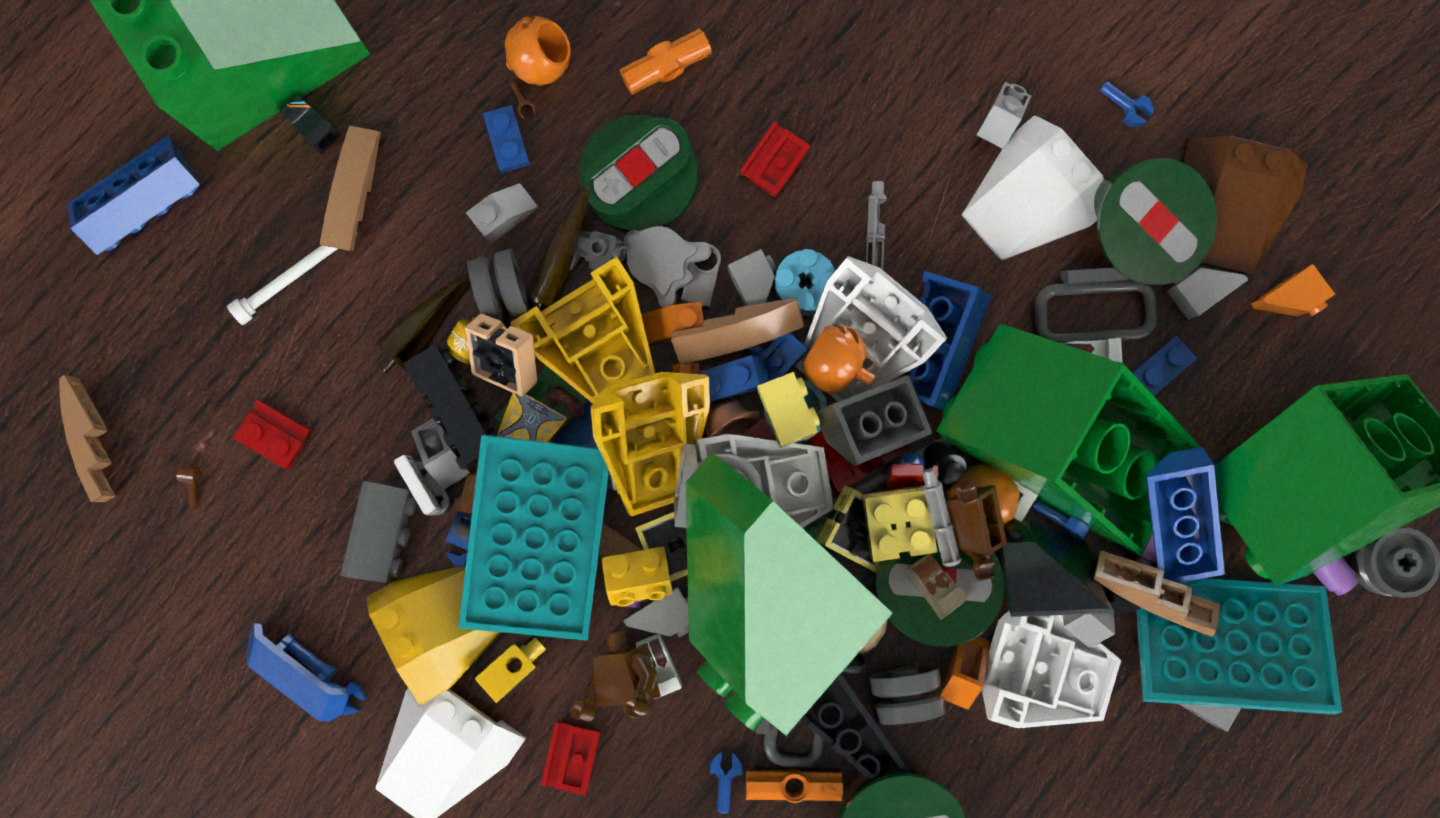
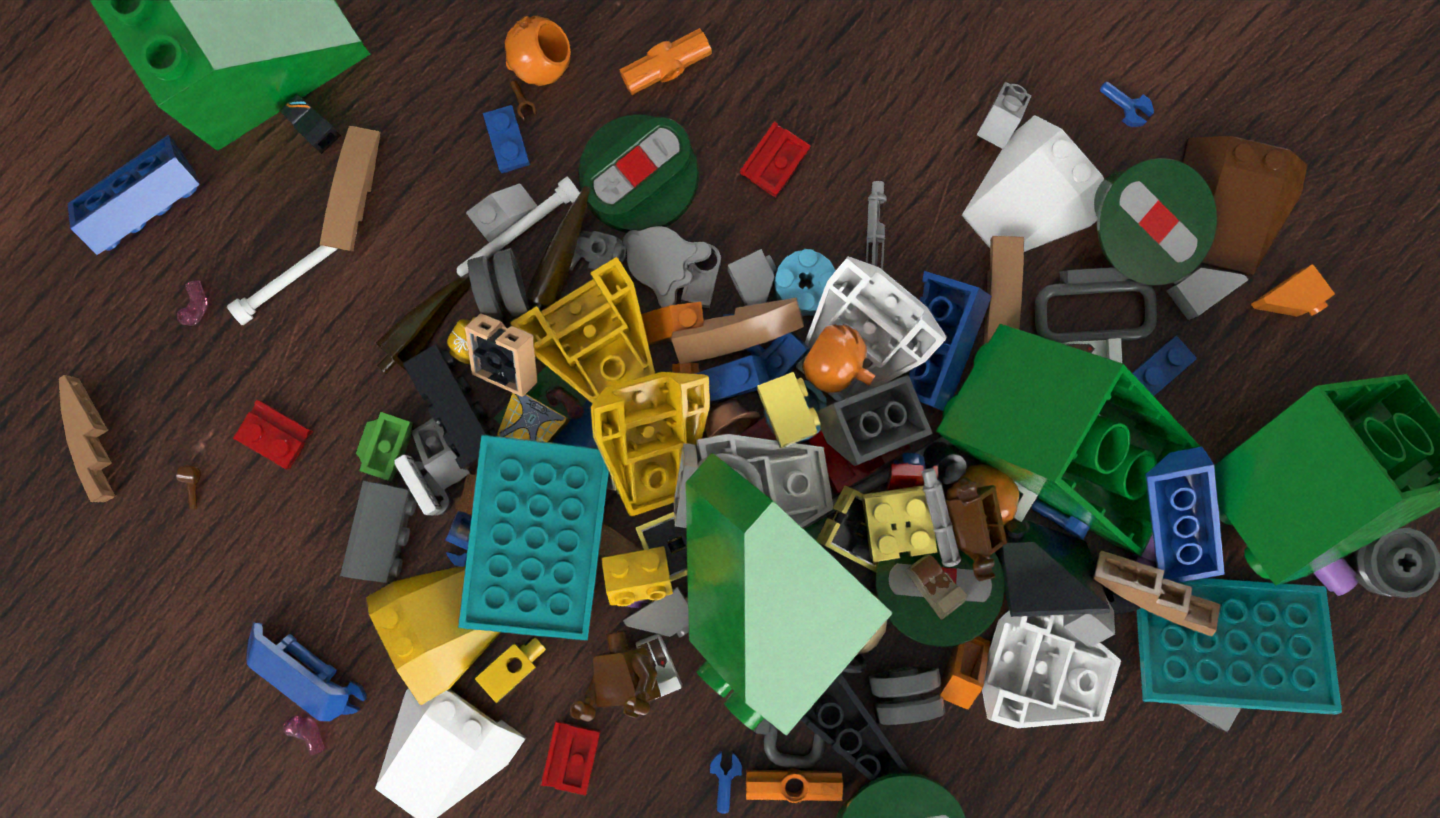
none -> clear pink arm [177,280,208,326]
none -> clear pink arm [283,716,325,756]
none -> bright green slope [356,412,413,481]
none -> white piece [457,176,580,276]
none -> medium nougat slope [984,236,1024,344]

